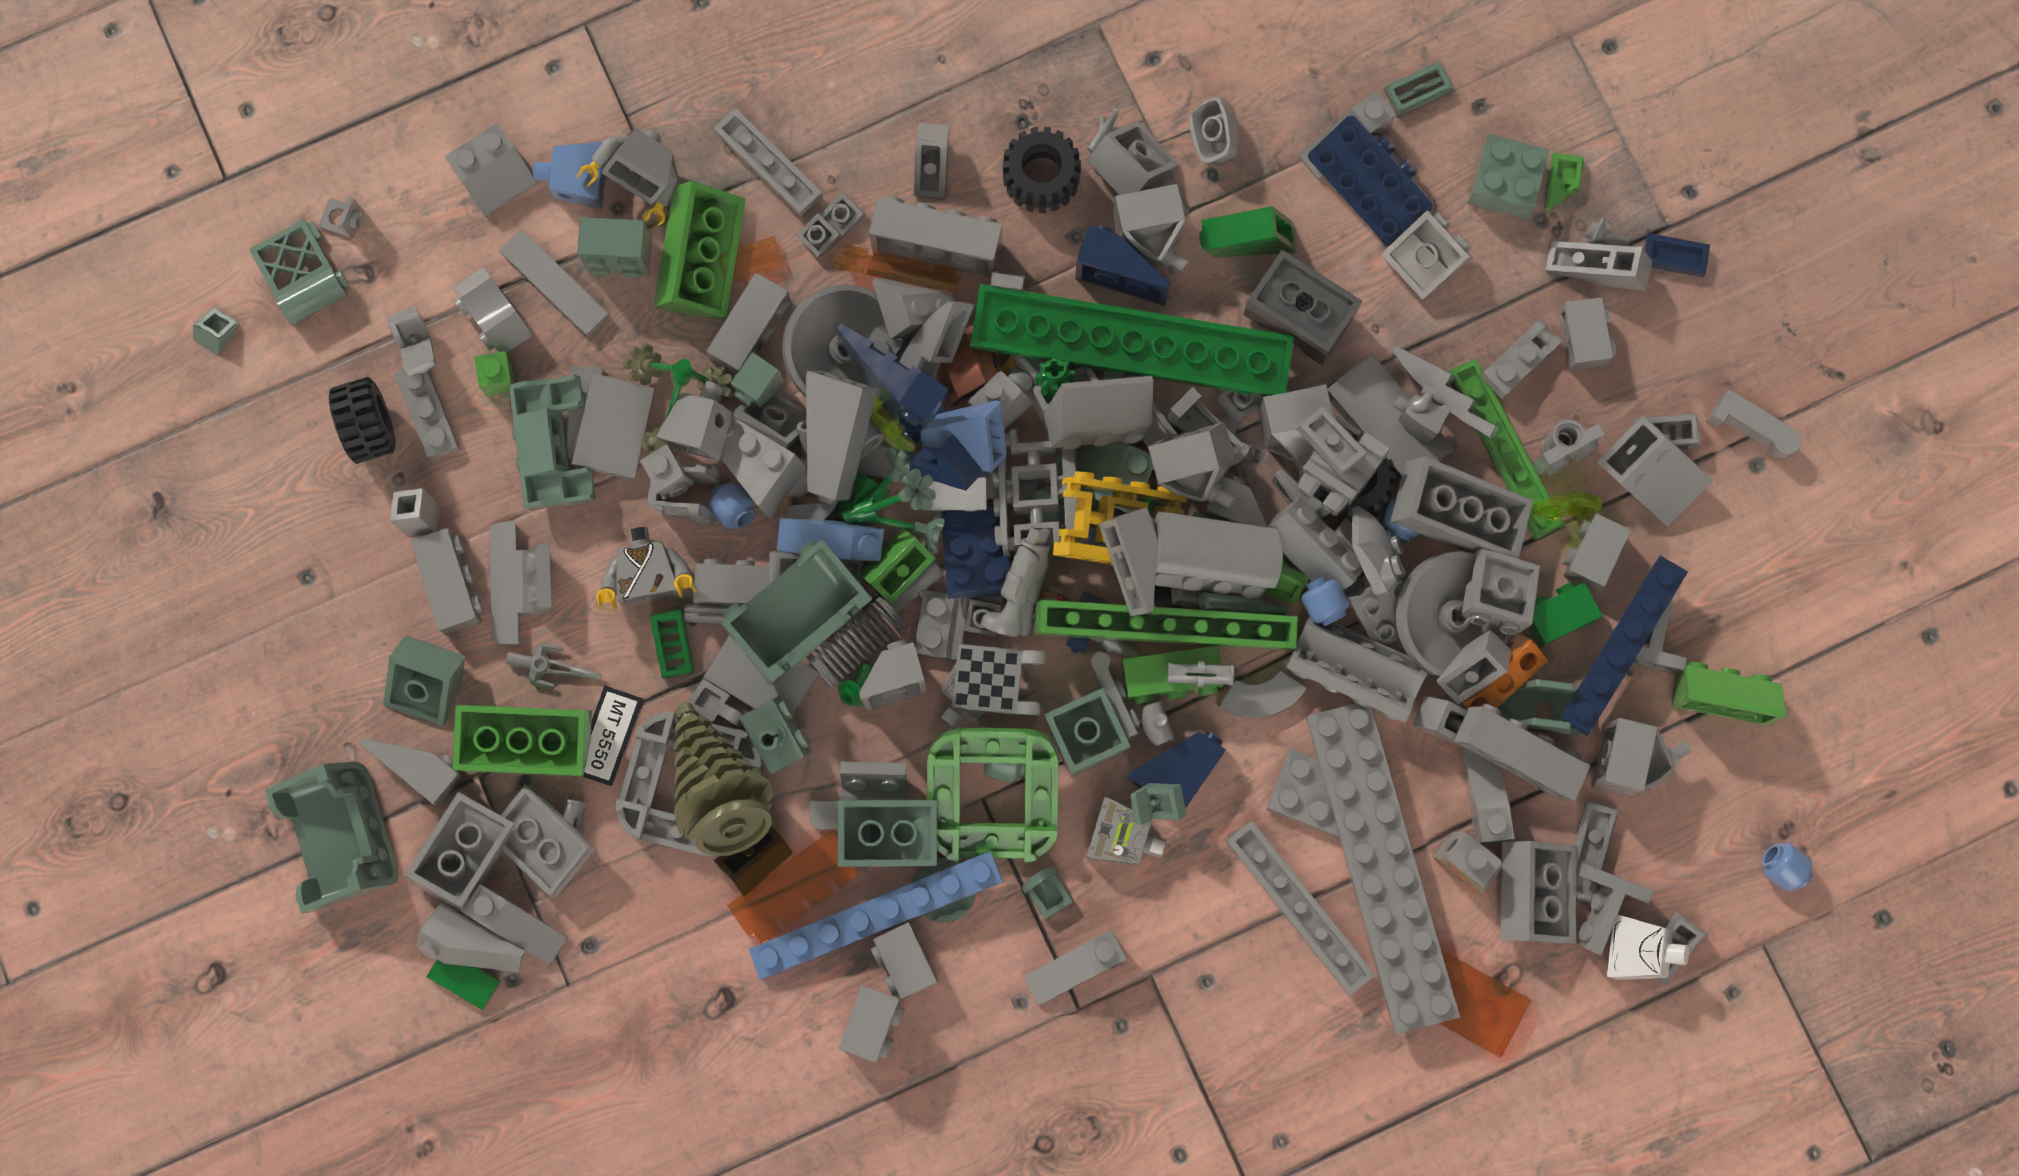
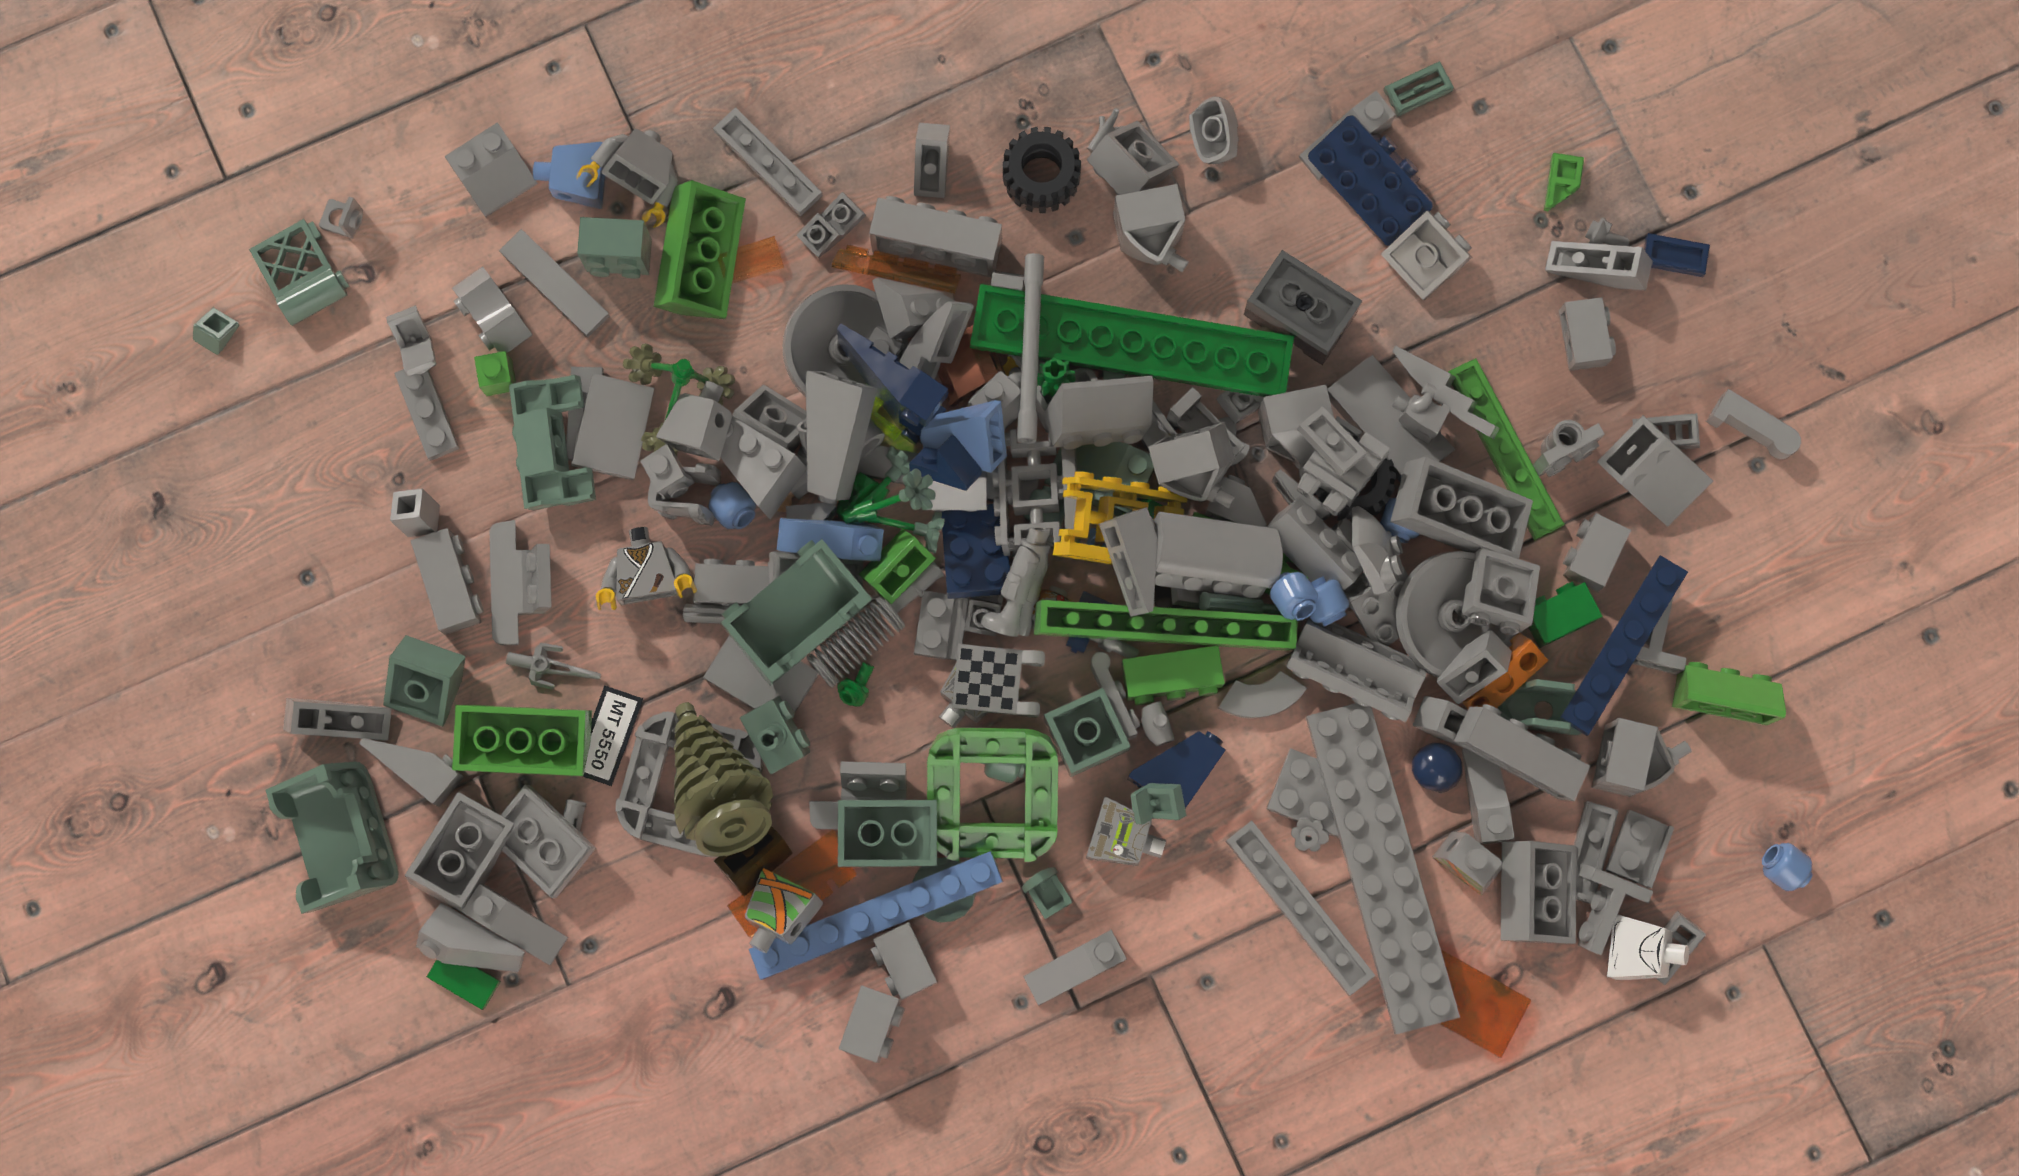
black tyre [329,377,396,464] -> none
green slope [649,608,694,679] -> none
light grey plate [688,679,743,728] -> none
light grey brick [706,273,791,375] -> none
sand green slope [730,352,785,407] -> none
light grey slope [859,640,928,711] -> none
dark blue slope [1075,225,1170,306] -> none
light grey pin [1167,661,1234,687] -> none
green slope [1199,206,1296,258] -> none
sand green brick [1467,134,1549,219] -> none
light grey plate [1480,319,1564,399] -> none
clear neon green slope [1532,492,1603,522] -> none
none -> light grey slope [283,698,391,740]
none -> torso [745,868,823,953]
none -> light grey piece [1017,253,1044,443]
none -> medium blue head [1270,572,1318,621]
none -> light grey plant [1291,817,1329,852]
none -> dark blue hair [1412,742,1463,793]
none -> light grey plate [1605,810,1674,889]

